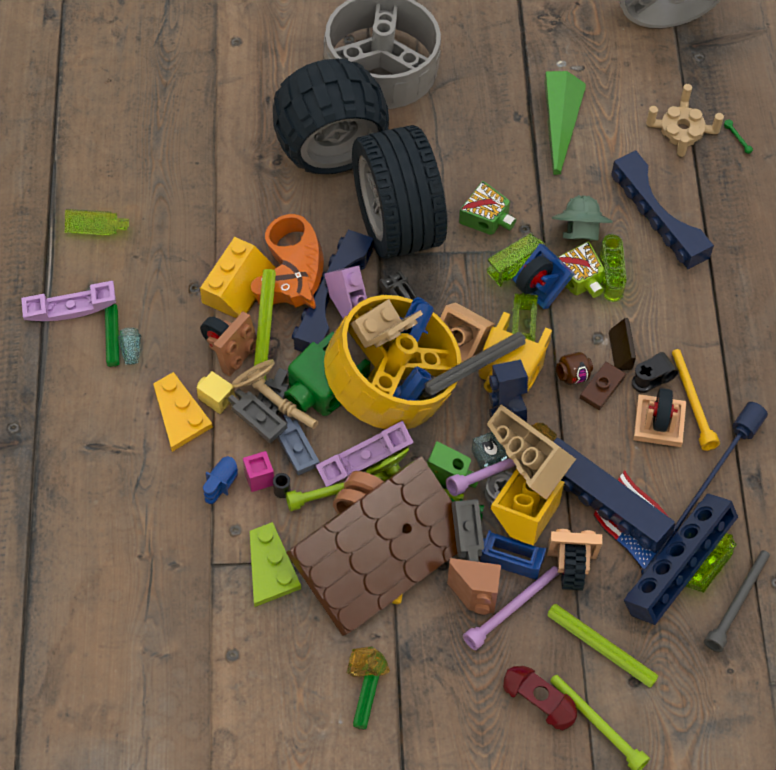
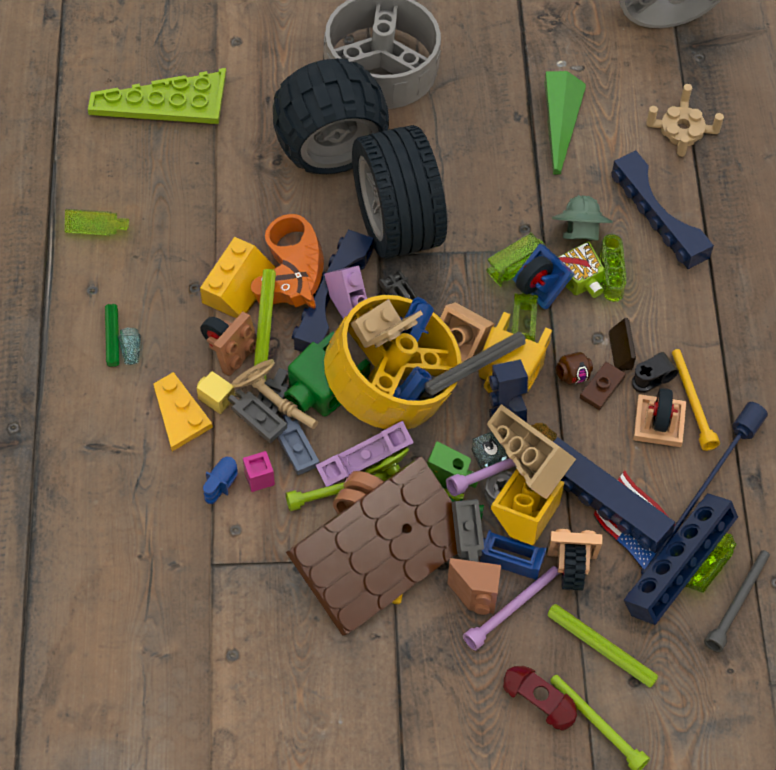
lavender slope [21,281,116,321] -> none
lime wing [250,522,301,607] -> none
black hinge [273,473,291,498] -> none
clear yellow plate [346,646,390,677] -> none
green axle [353,654,383,730] -> none
torso [459,181,516,235] -> none
green hinge [724,120,753,154] -> none
none -> lime wing [88,68,227,124]

